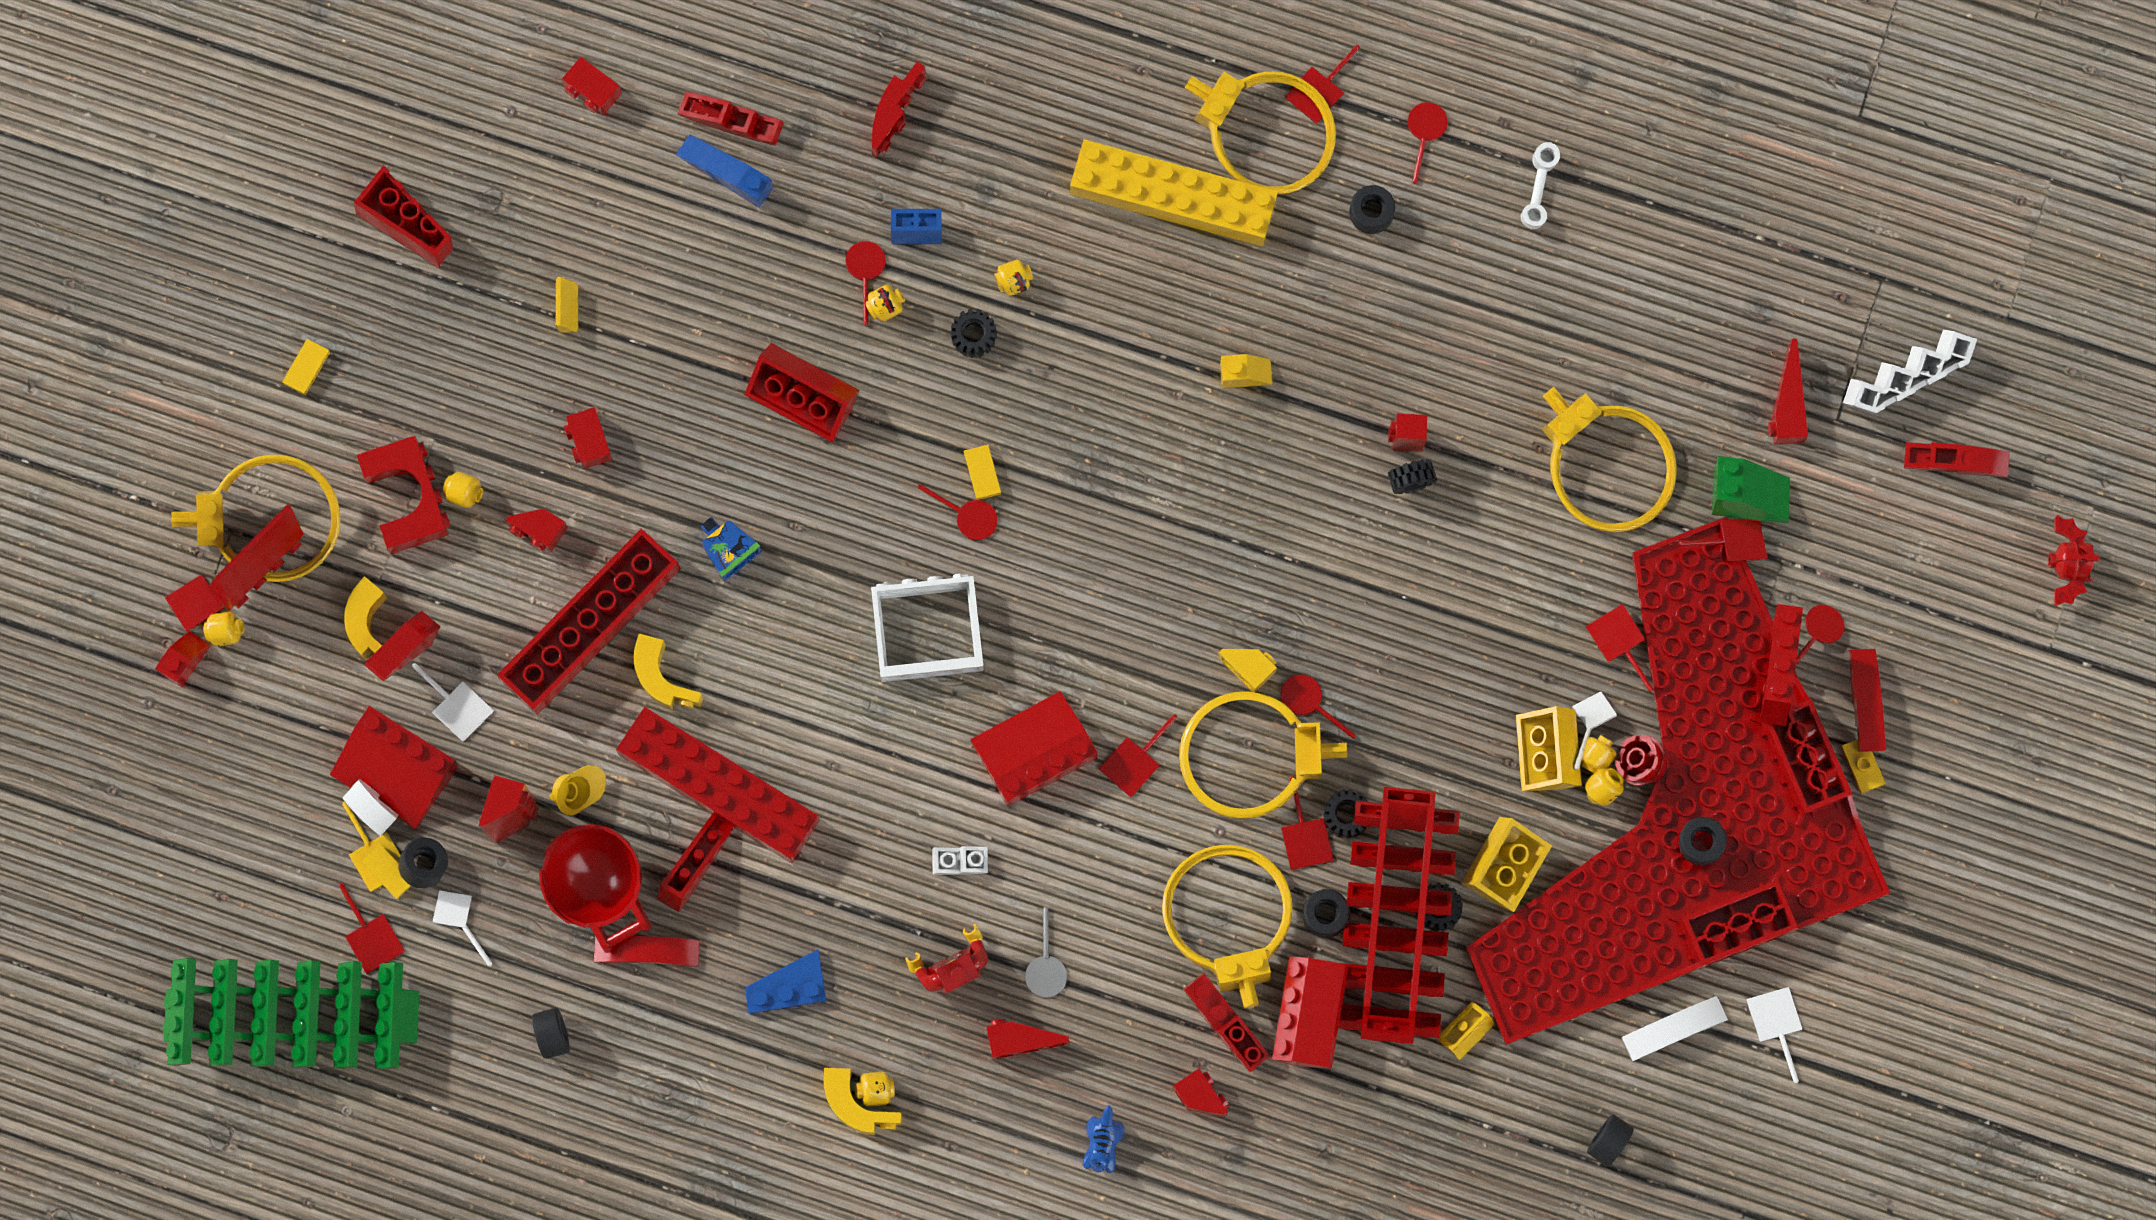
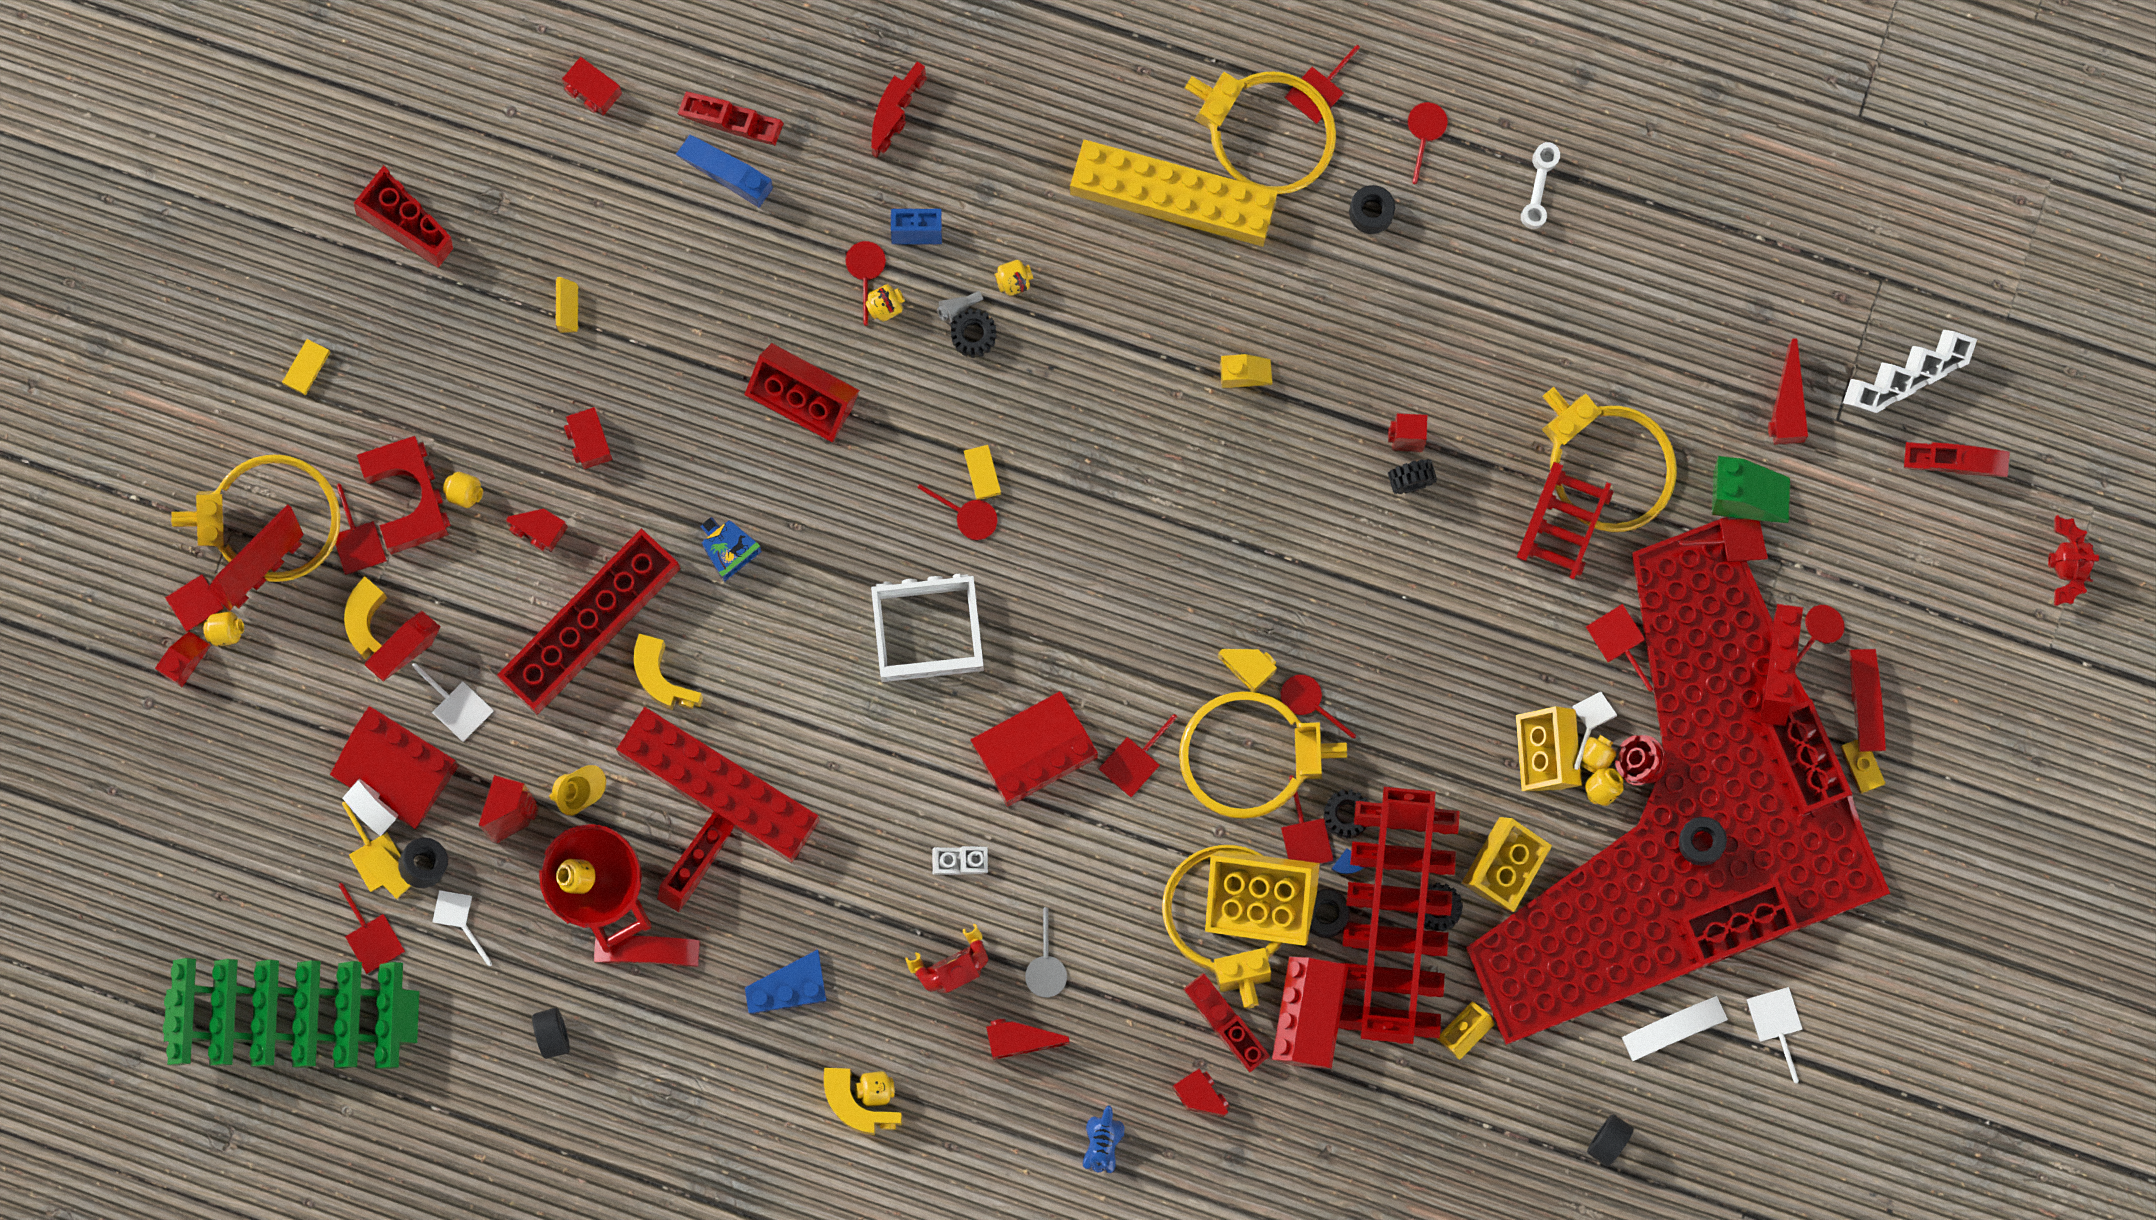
none -> red piece [335,483,387,575]
none -> yellow head [556,859,595,894]
none -> light grey cone [937,291,983,324]
none -> yellow slope [1205,850,1320,946]
none -> blue tile [1331,848,1365,874]
none -> red fence [1516,462,1614,579]

